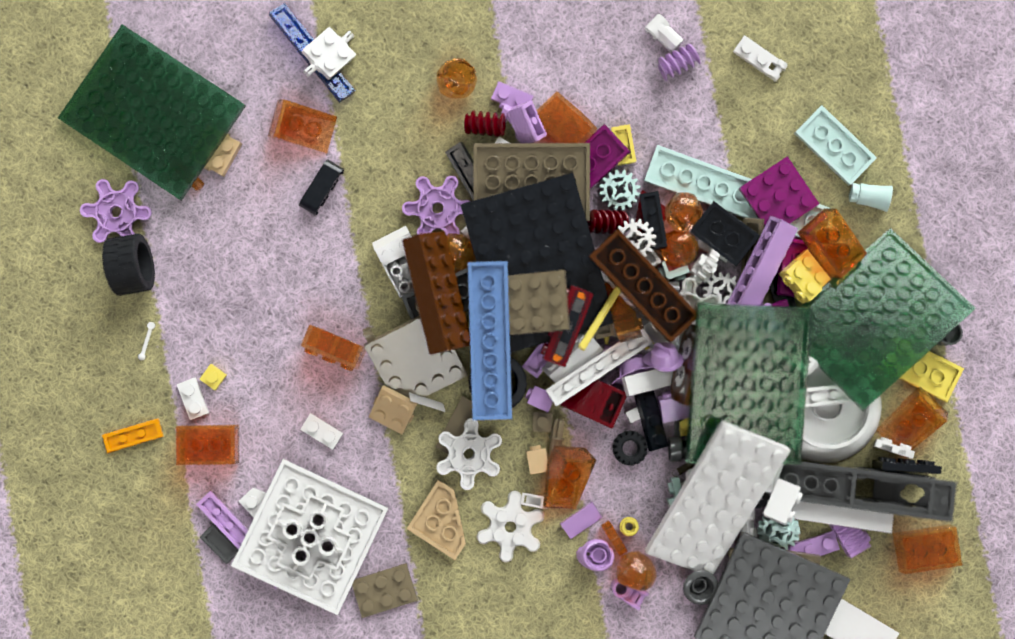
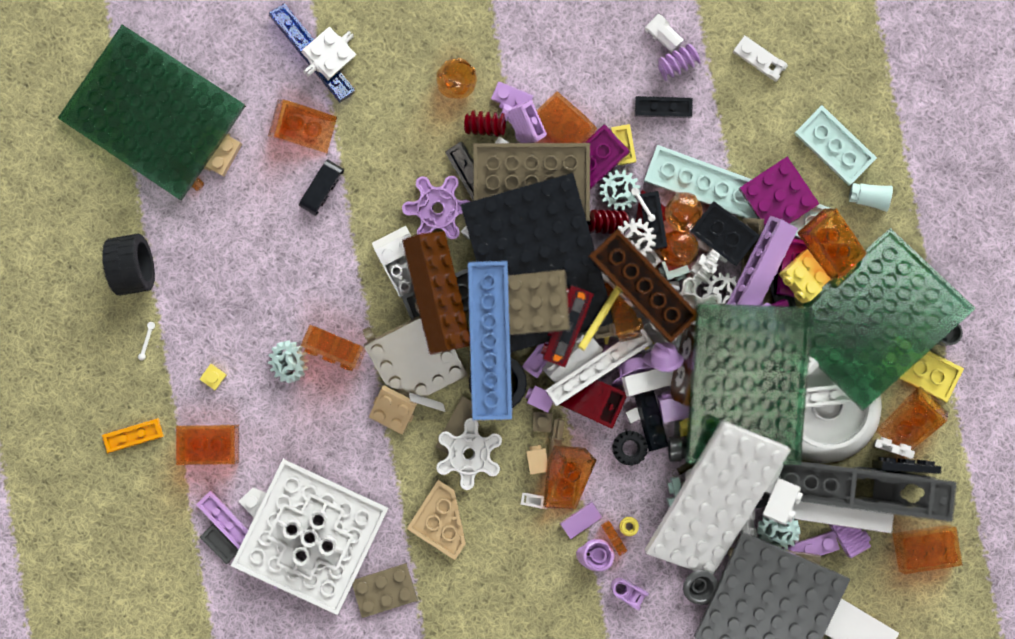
lavender plate [80,179,152,243] -> none
white plate [177,377,209,420] -> none
white plate [300,413,343,450] -> none
clear orange piece [446,233,475,273] -> none
white plate [477,491,544,562] -> none
clear orange piece [616,551,657,591] -> none
none -> light aqua gear [268,340,309,383]
none -> white hinge [631,188,655,222]
none -> black plate [635,96,693,118]

